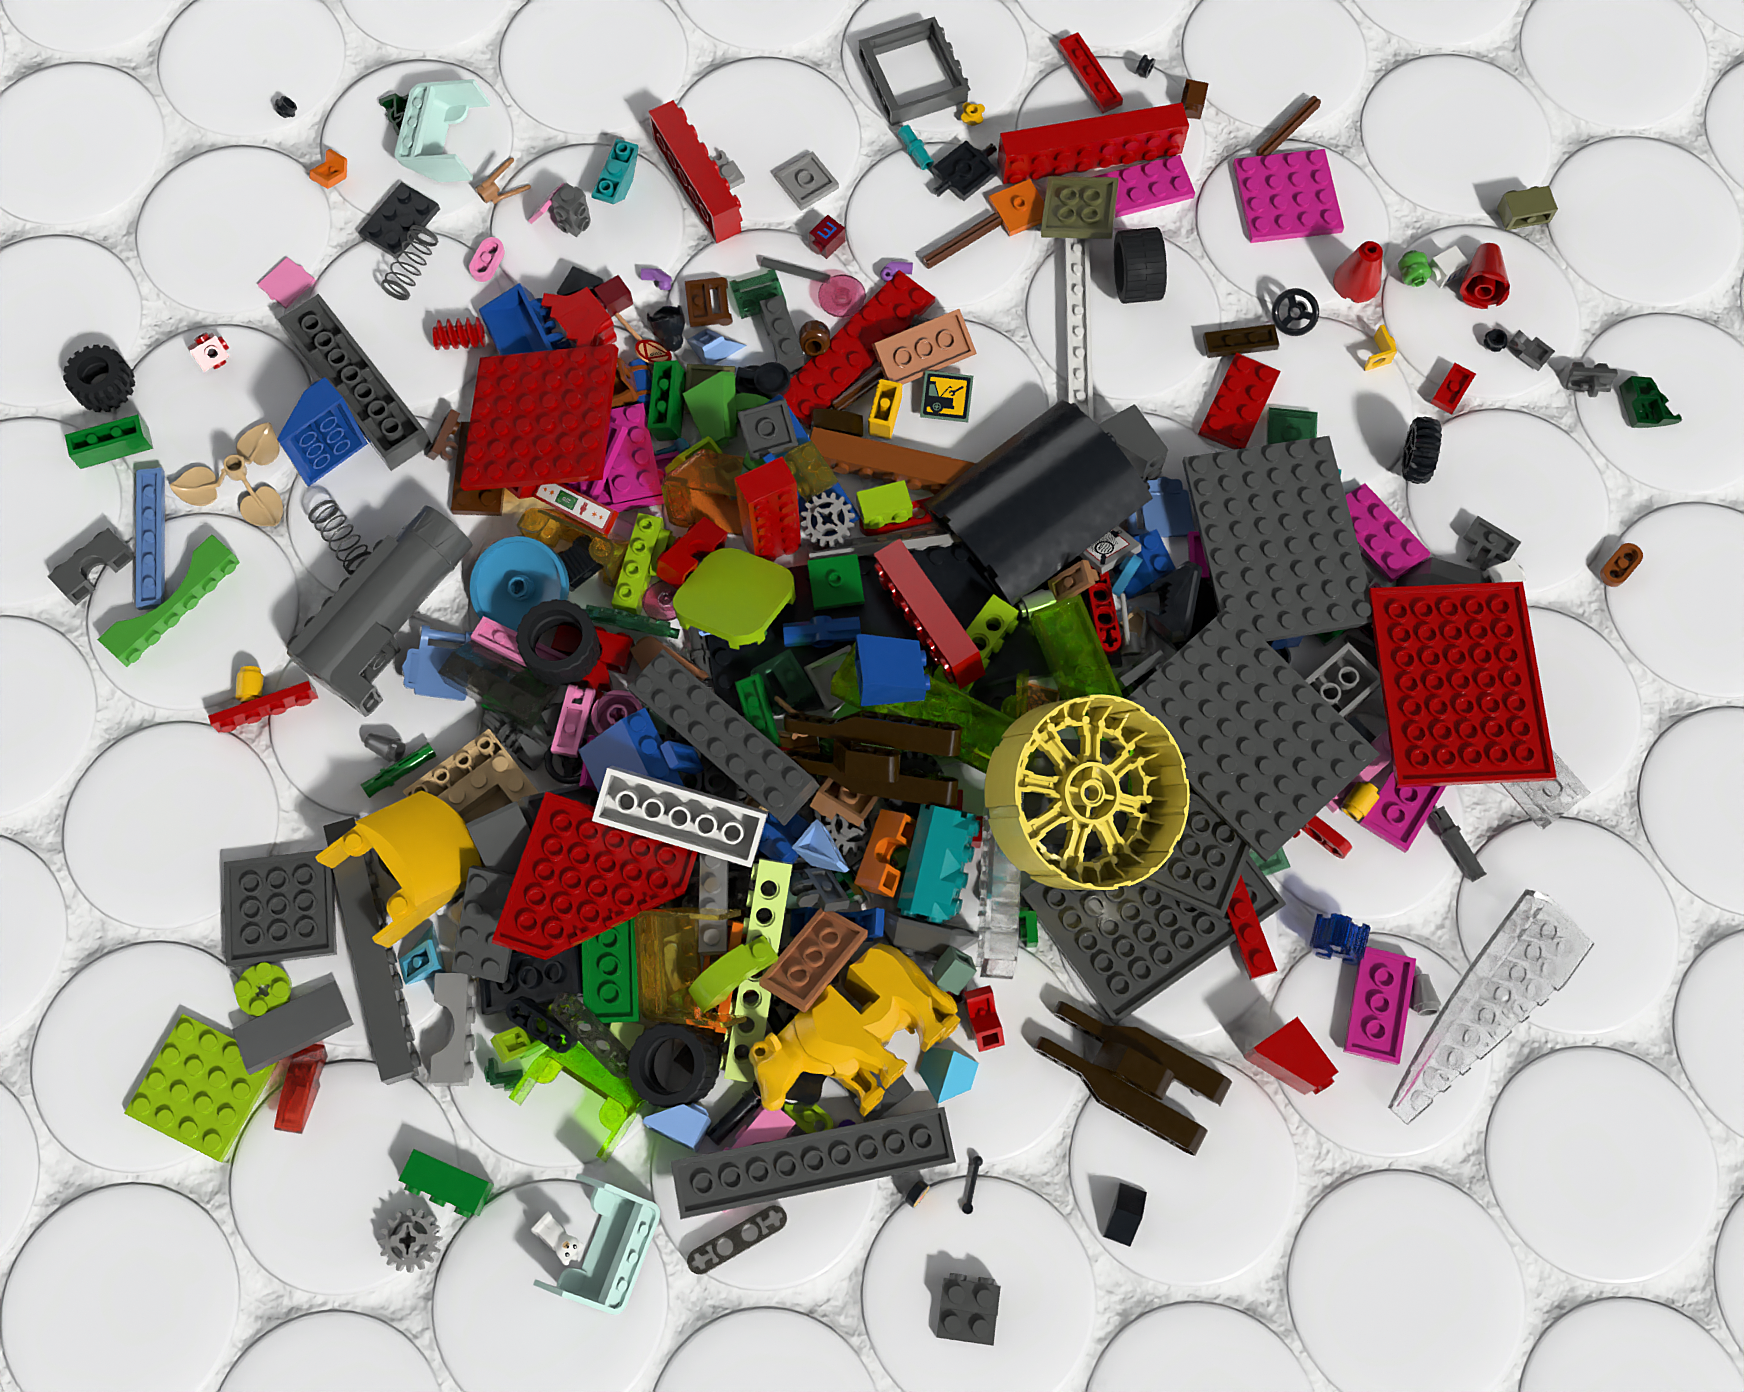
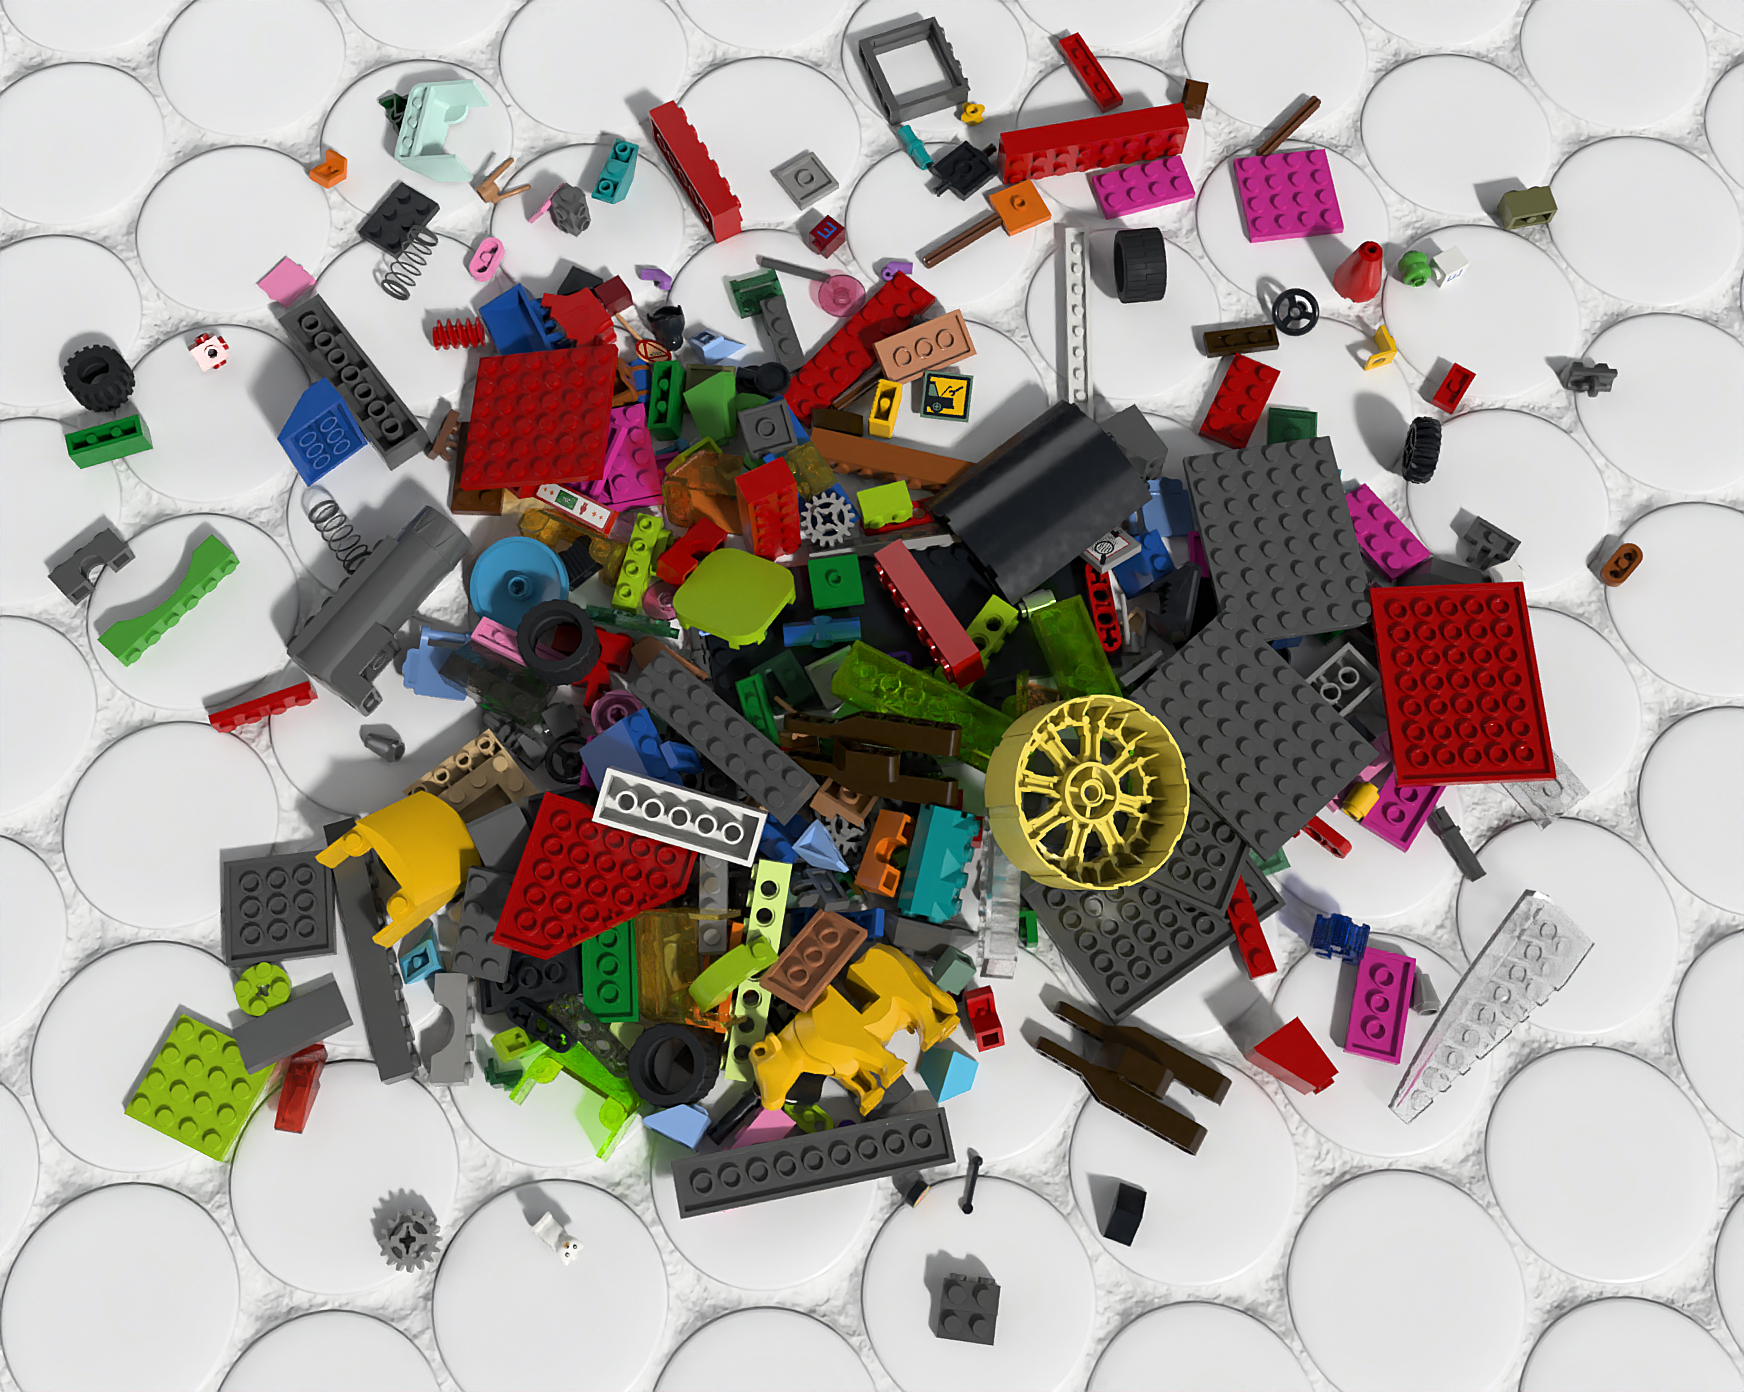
medium blue plate [136,467,165,610] -> none
tan plant [170,422,283,526] -> none
yellow brick [235,666,264,704] -> none
black plate [275,96,297,118] -> none
green pin [360,742,437,798] -> none
green brick [398,1149,494,1218] -> none
light aqua windscreen [533,1173,660,1315] -> none
bright pink plate [551,684,596,758] -> none
reddish brown plate [685,277,733,328] -> none
clear smoke beam [687,1205,787,1275] -> none
light grey plate [709,150,745,190] -> none
reddish brown head [799,320,830,356] -> none
blue slope [854,634,930,706] -> none
olive plate [1041,176,1119,239] -> none
medium nougat plate [1047,560,1099,605] -> none
dark azure plate [1110,554,1143,597] -> none
black bush [1136,54,1156,78] -> none
red cone [1460,243,1510,309] -> none
black plate [1483,329,1507,352] -> none
flat silver plate [1507,330,1555,371] -> none
dark green slope [1619,376,1682,428] -> none

